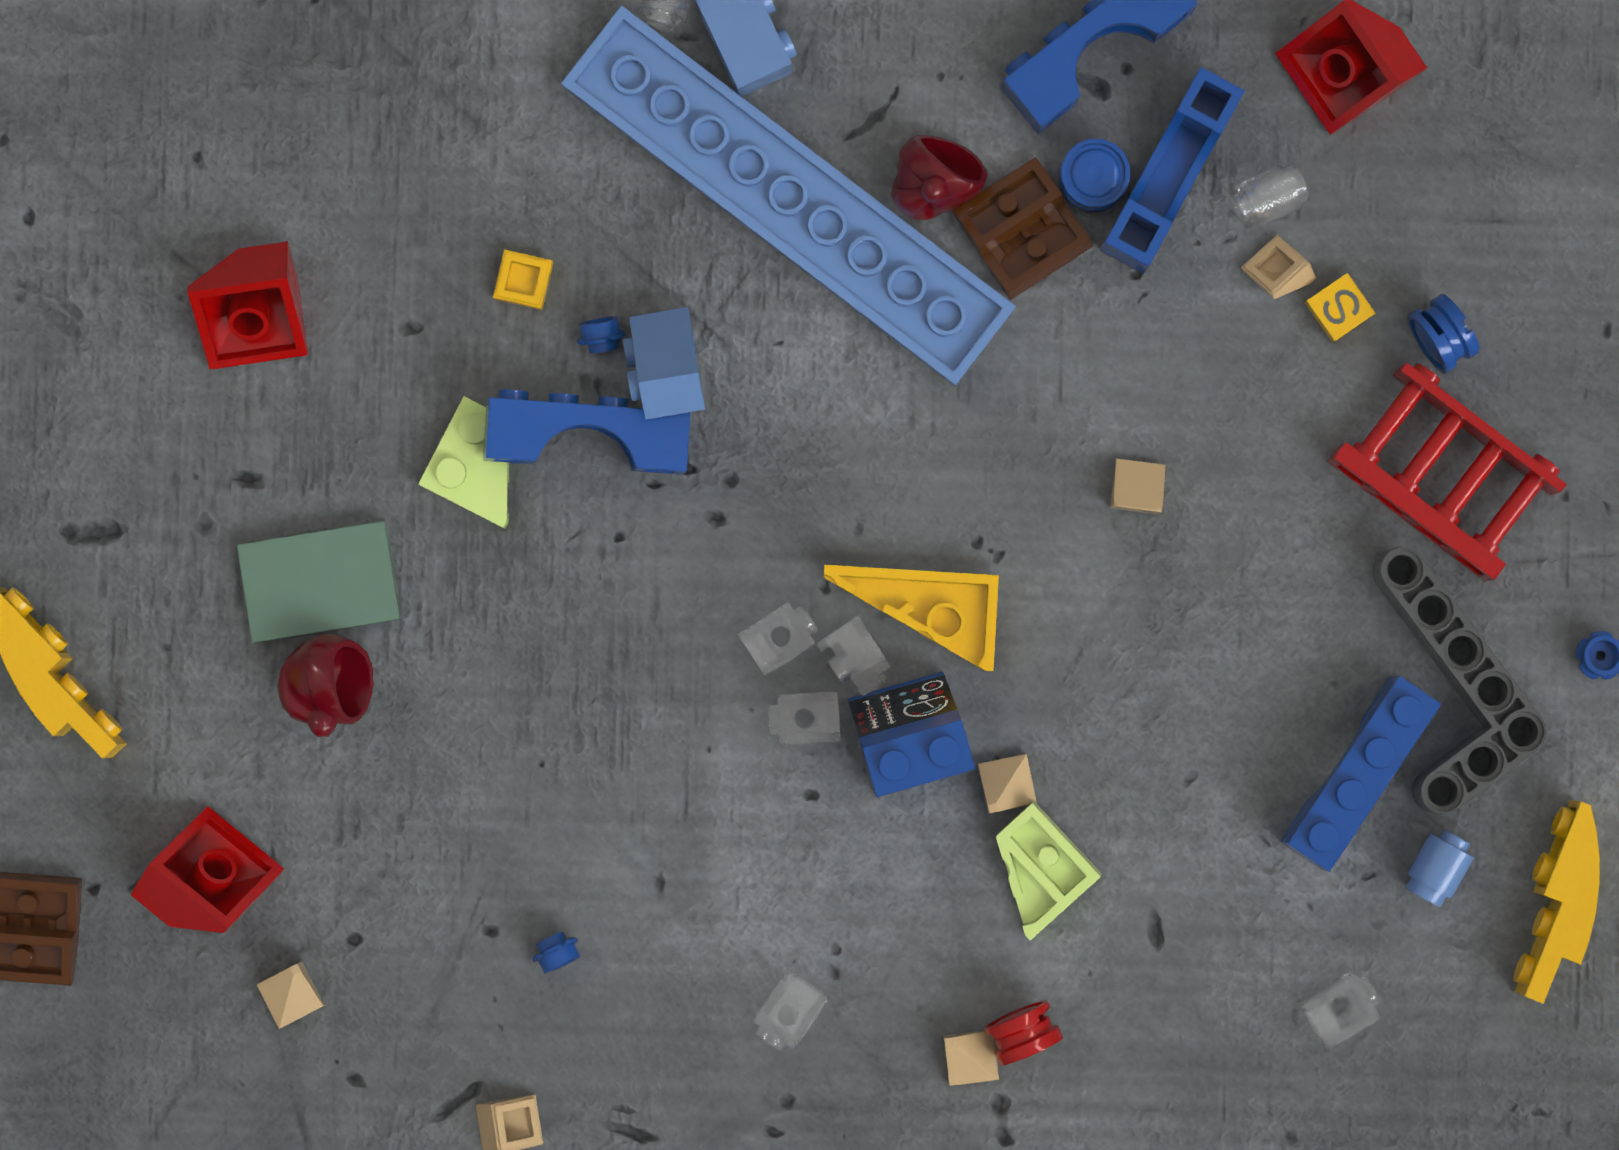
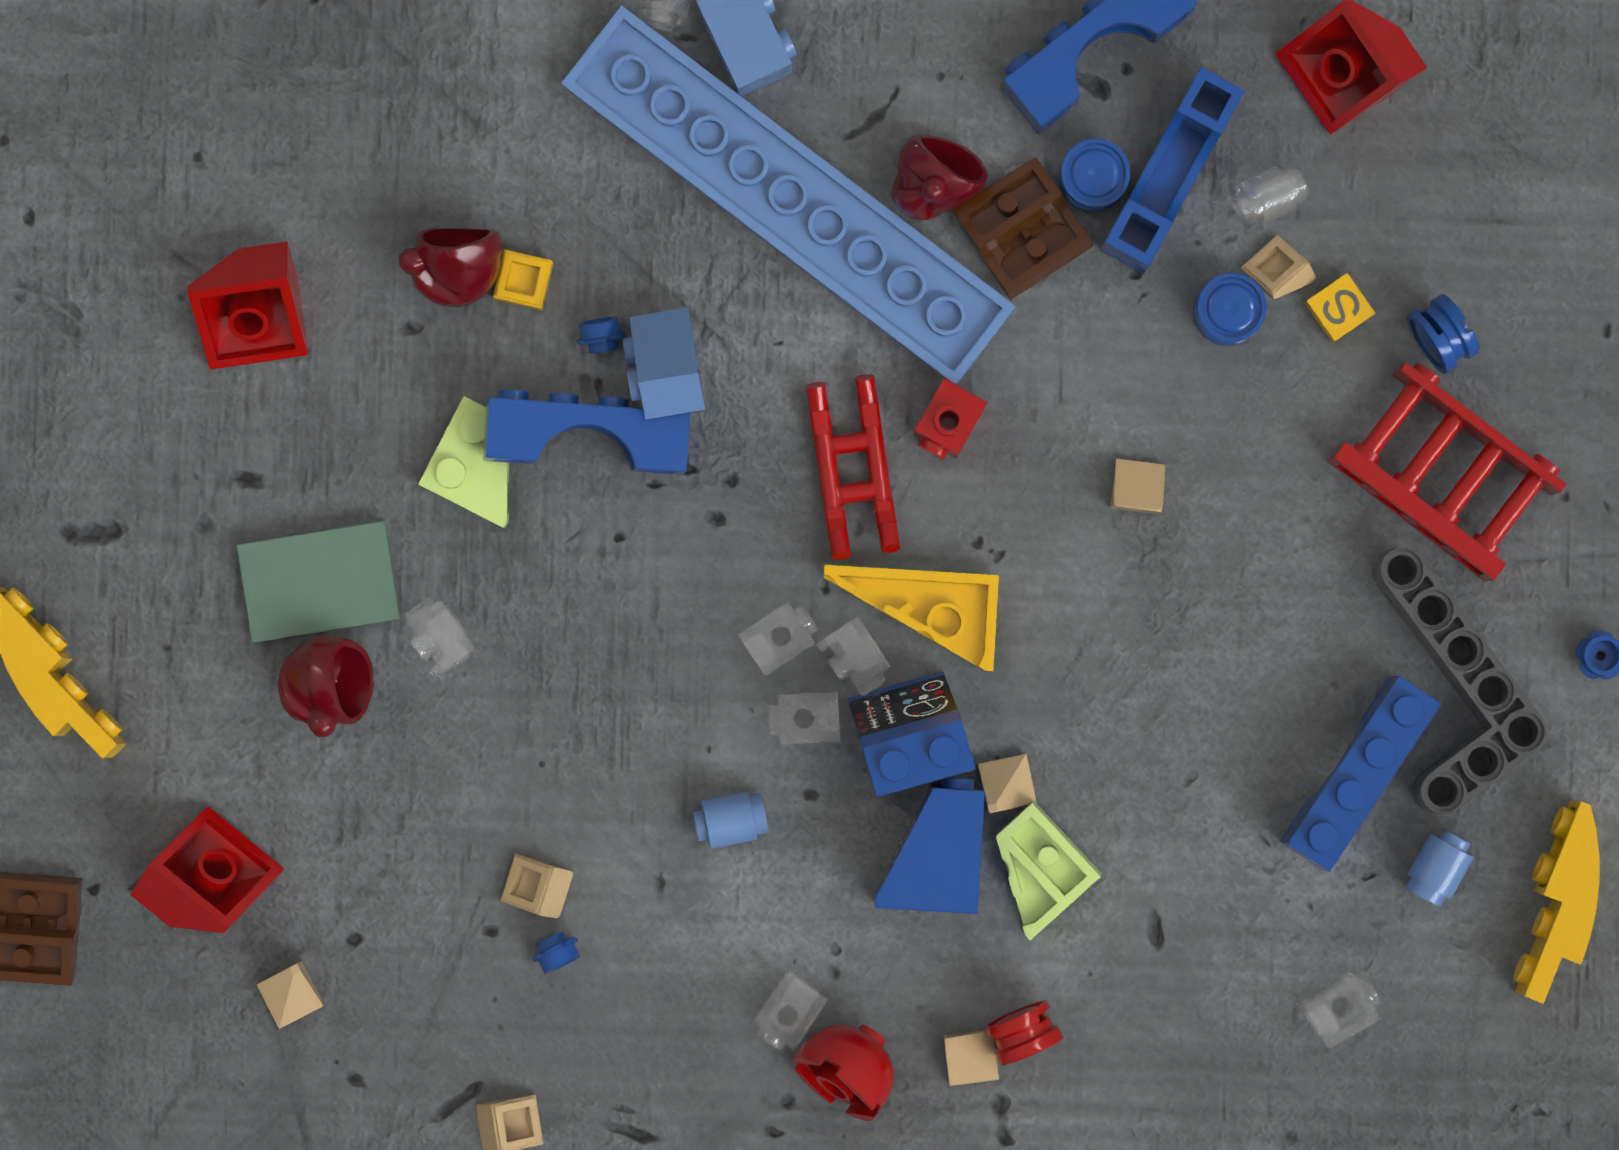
none -> dark red piece [399,228,503,307]
none -> clear brick [405,598,480,678]
none -> tan slope [500,853,573,919]
none -> medium blue brick [693,791,768,849]
none -> red cylinder [793,1024,895,1121]
none -> red piece [806,374,901,561]
none -> blue slope [873,777,985,914]
none -> red brick [913,378,988,461]
none -> blue wheel [1193,273,1267,346]

